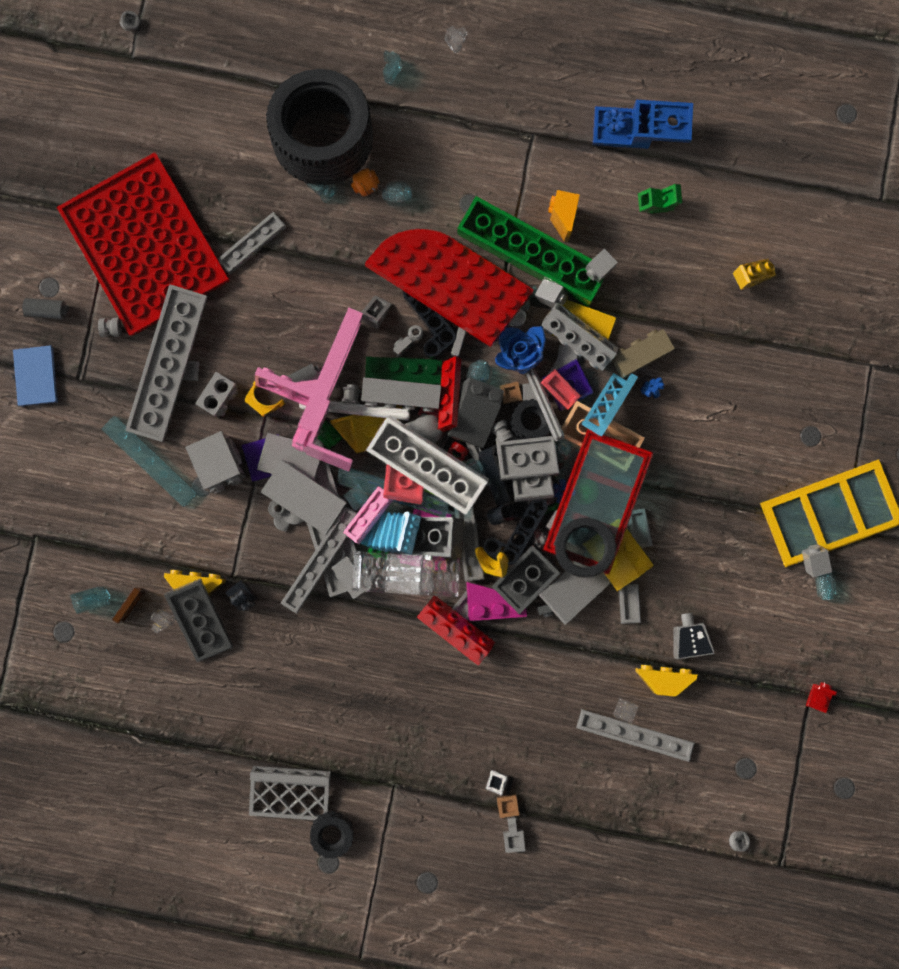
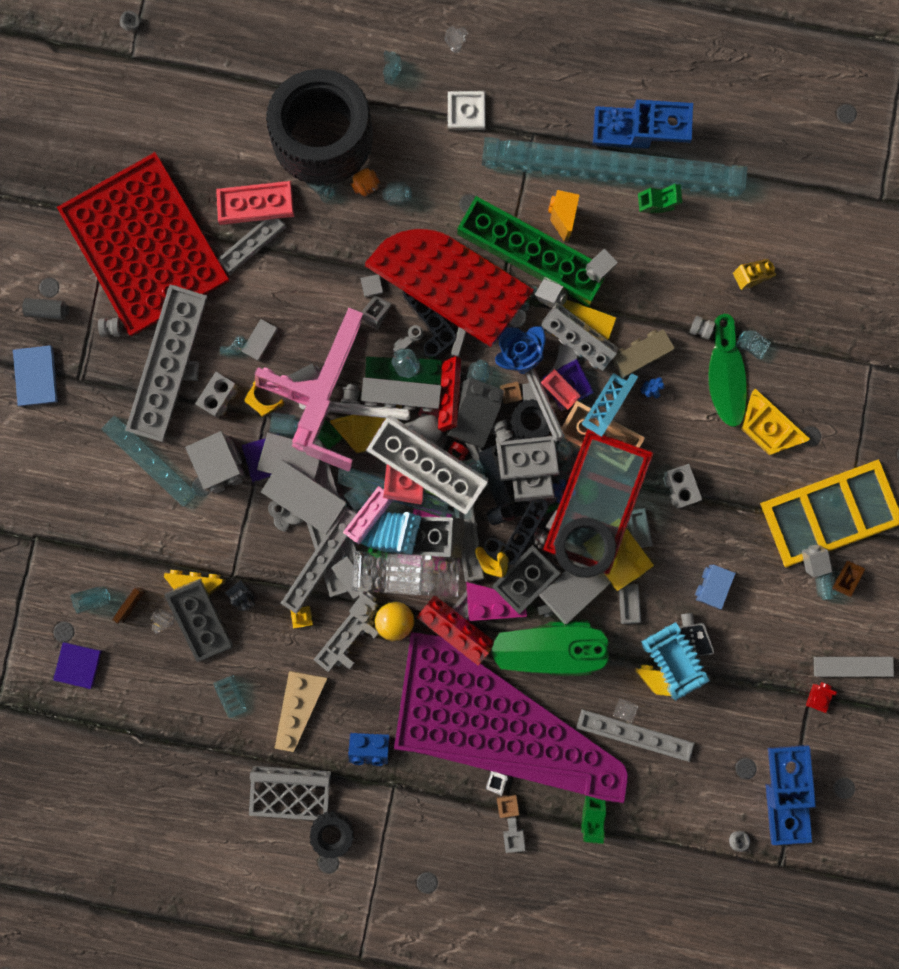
none -> dark purple tile [53,642,102,689]
none -> clear light blue slope [213,675,247,718]
none -> coral tile [216,181,294,225]
none -> clear light blue arm [220,335,246,356]
none -> light grey tile [242,319,278,361]
none -> clear light blue brick [269,413,300,437]
none -> tan wing [275,671,328,752]
none -> yellow tile [290,606,313,628]
none -> light grey hinge [314,609,379,672]
none -> blue bracket [348,733,389,766]
none -> light grey bracket [349,592,379,623]
none -> light grey tile [360,274,383,298]
none -> yellow tile [375,602,414,641]
none -> clear light blue head [391,348,420,378]
none -> magenta wing [394,632,627,803]
none -> white tile [448,91,485,130]
none -> clear light blue brick [482,137,747,196]
none -> green piece [491,619,609,676]
none -> green brick [581,796,606,844]
none -> medium azure piece [641,622,709,701]
none -> light grey brick [663,464,702,509]
none -> light grey wheel [690,316,715,340]
none -> medium blue brick [695,565,735,610]
none -> green plant [708,314,747,427]
none -> clear light blue bracket [736,331,771,359]
none -> yellow wing [741,389,810,455]
none -> blue bracket [765,745,816,845]
none -> light grey tile [814,657,894,677]
none -> reddish brown slope [832,561,865,597]

